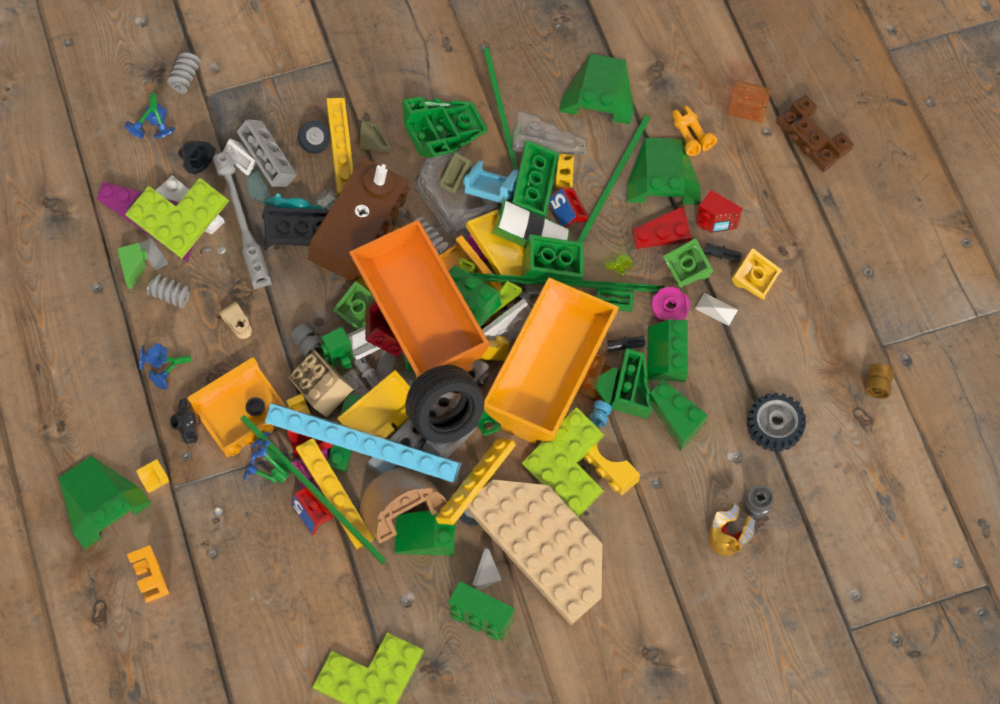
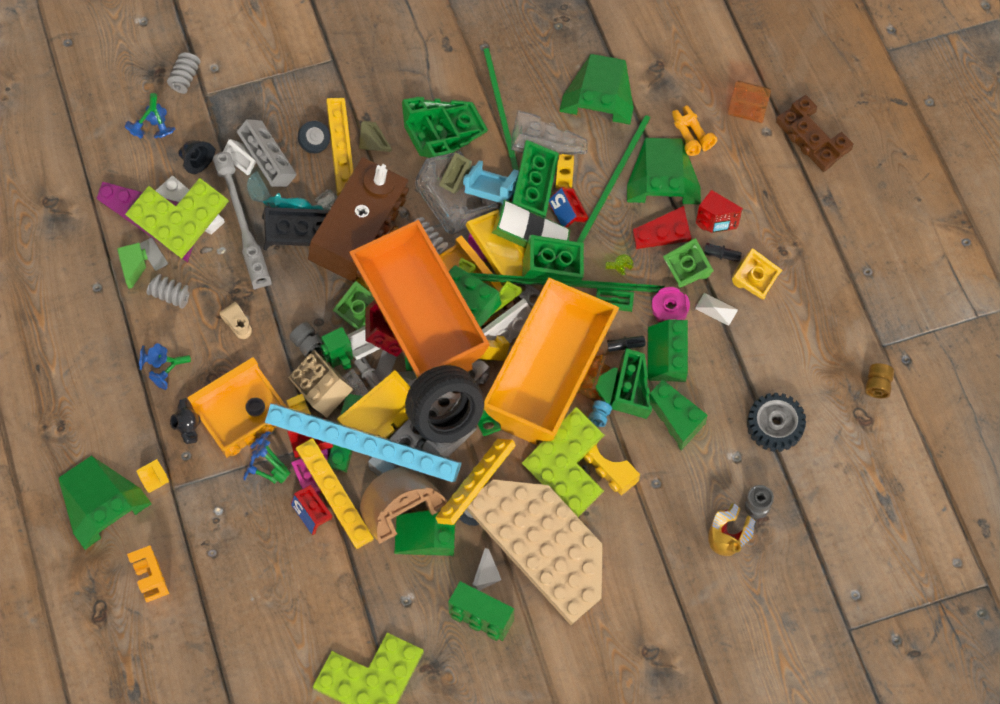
green piece [240,415,386,565] -> none

